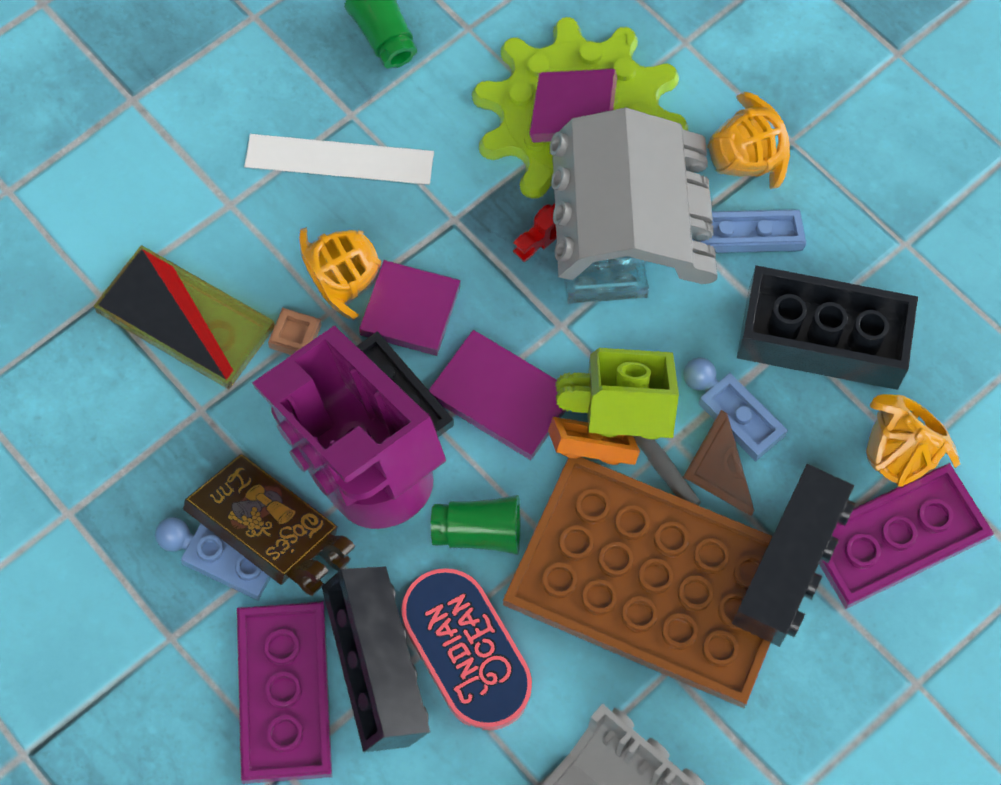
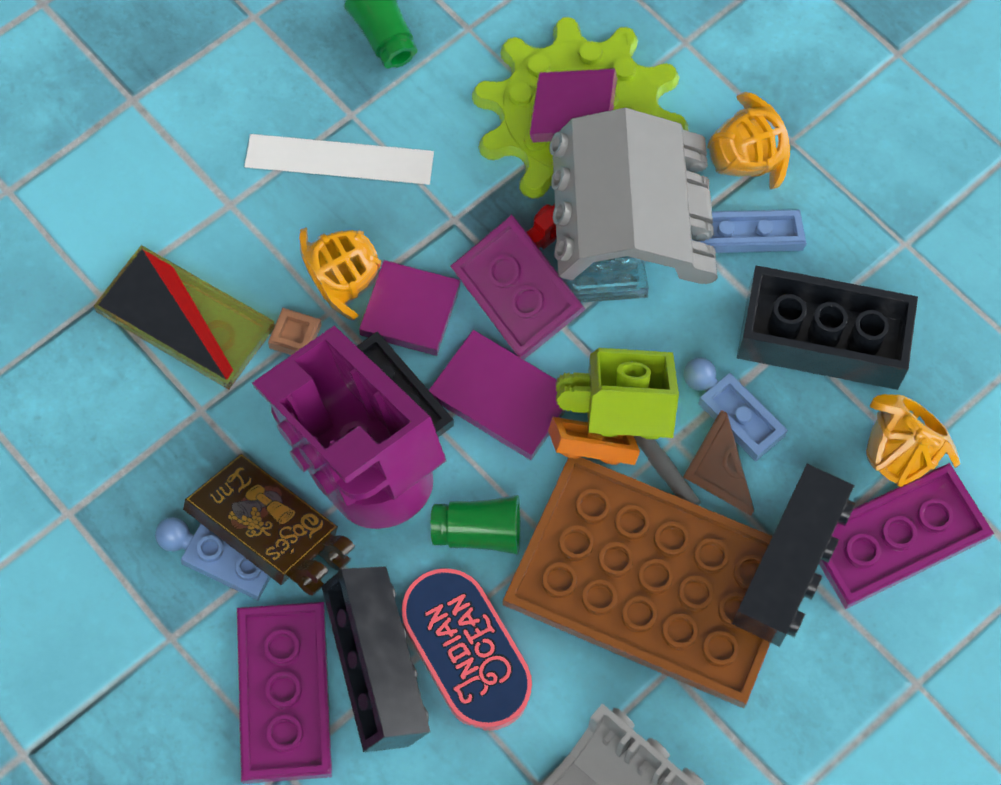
none -> magenta tile [450,215,586,360]

